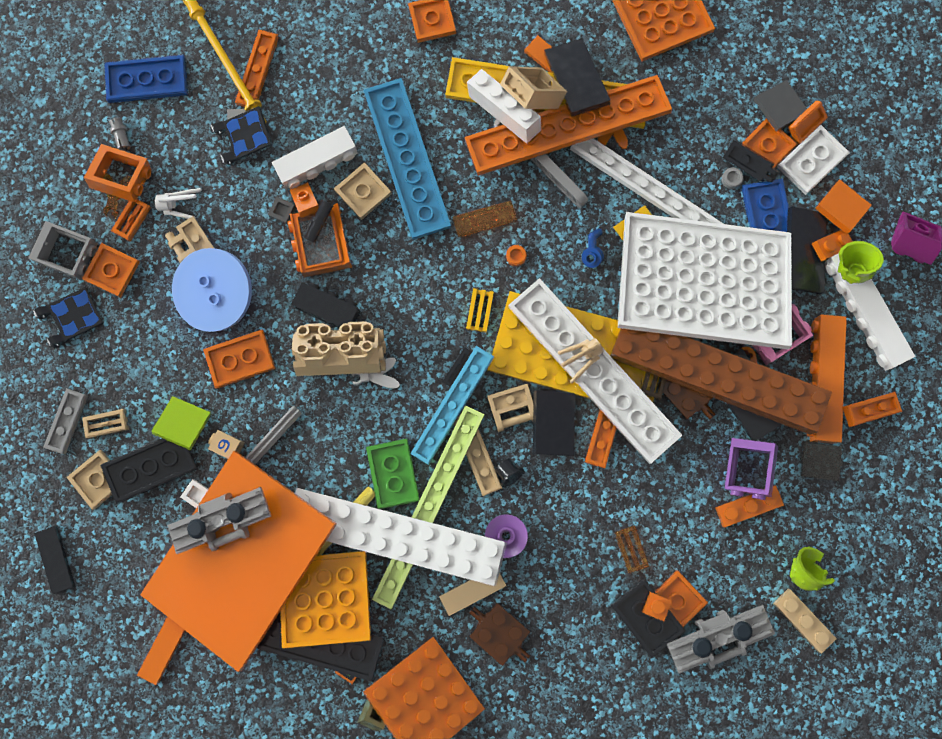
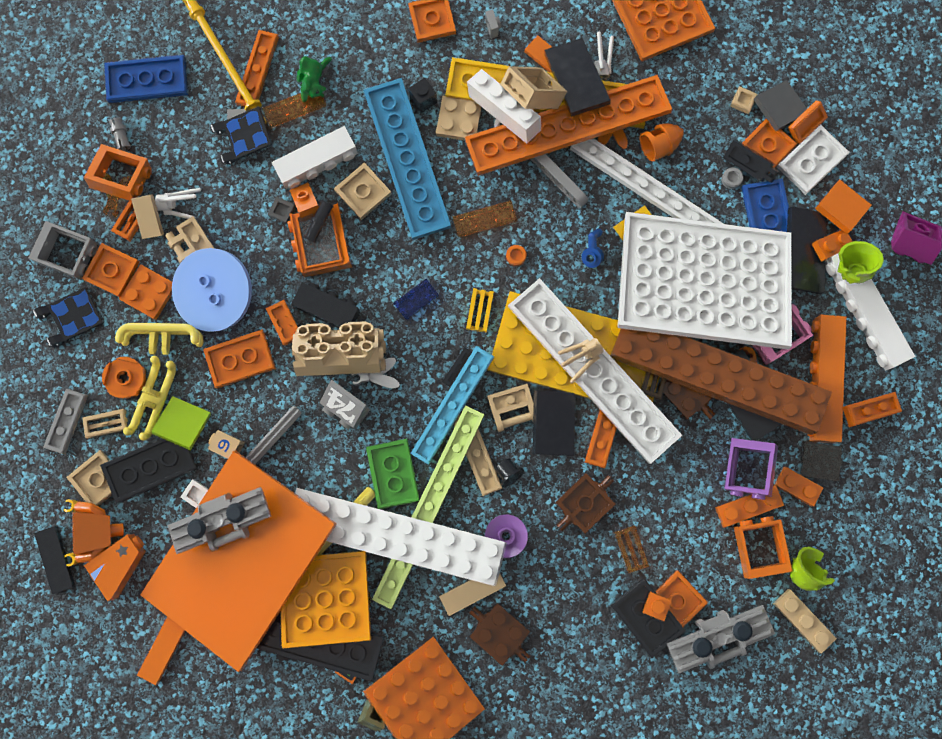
none -> orange torso [64,499,124,567]
none -> orange slope [84,534,146,601]
none -> orange plate [102,357,146,399]
none -> light yellow piece [115,323,204,355]
none -> orange plate [119,264,172,320]
none -> light yellow piece [123,356,176,441]
none -> tan tile [131,194,164,239]
none -> clear orange tile [263,93,326,128]
none -> orange plate [266,300,298,346]
none -> green animal [297,56,332,102]
none -> light grey slope [320,380,371,430]
none -> clear blue tile [393,279,439,320]
none -> black brick [408,77,437,113]
none -> tan plate [436,95,482,141]
none -> light grey plate [485,9,501,39]
none -> reddish brown plate [555,473,616,534]
none -> white plant [594,31,614,80]
none -> orange helmet [639,123,684,162]
none -> tan tile [730,86,758,114]
none -> orange window [734,516,792,579]
none -> orange plate [774,467,823,507]

